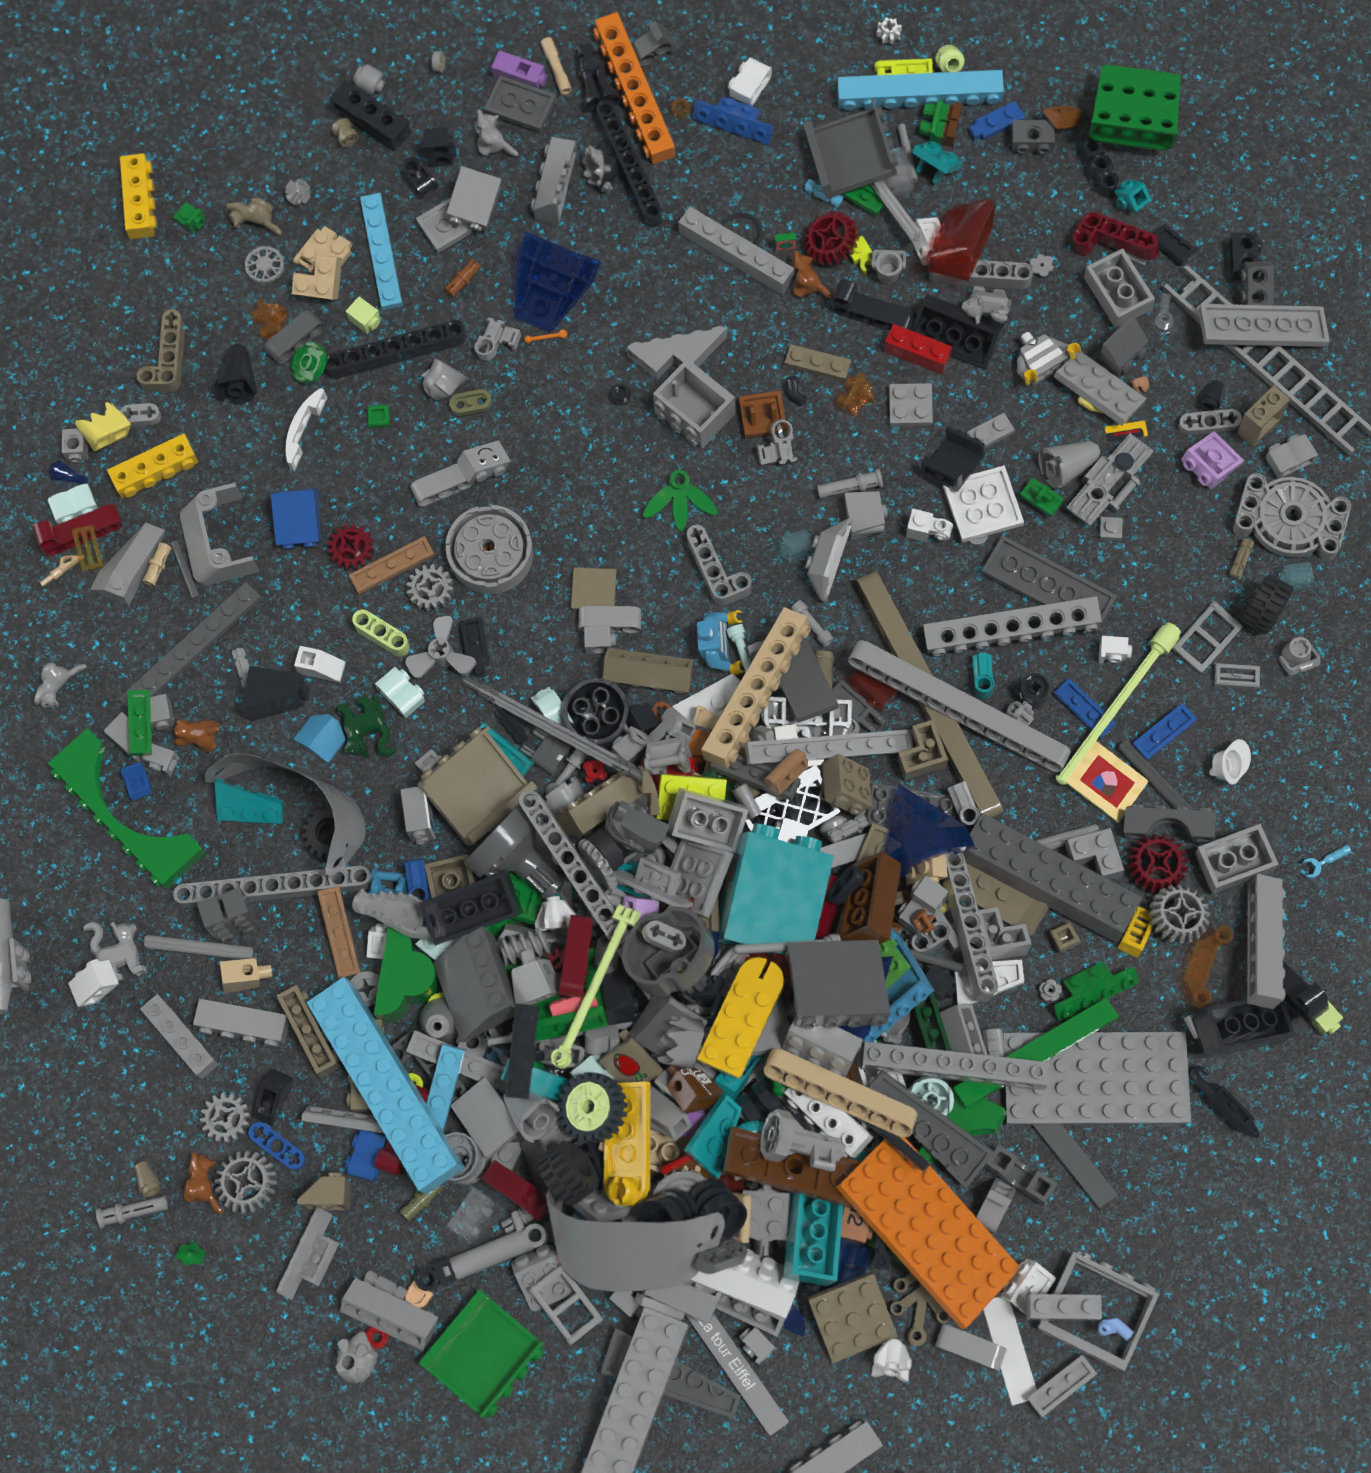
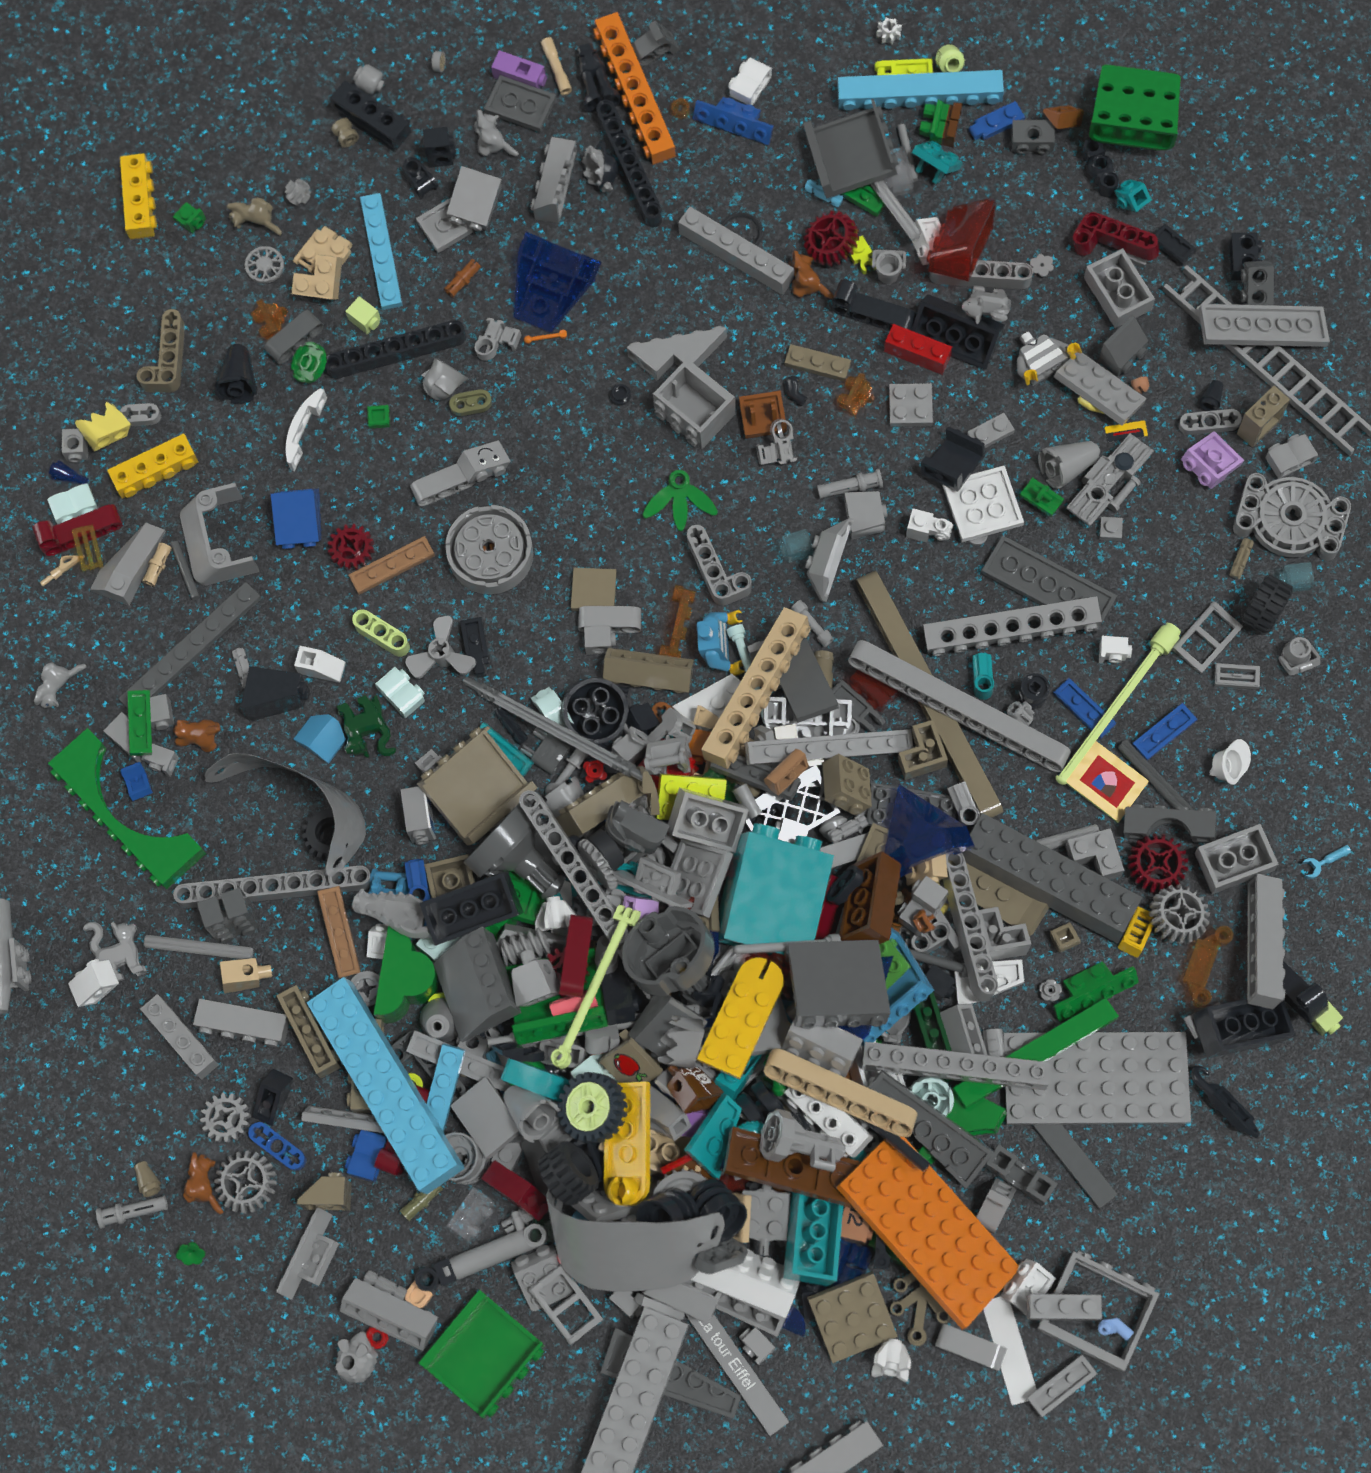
teal wing [215,778,284,824] -> none
light grey gear [407,564,454,611] -> none
black plate [505,1004,540,1100] -> none
light grey beam [642,920,686,953] -> none
green tile [775,233,796,251] -> none
clear bar [1153,294,1174,334] -> none
none -> clear orange plate [659,584,696,658]

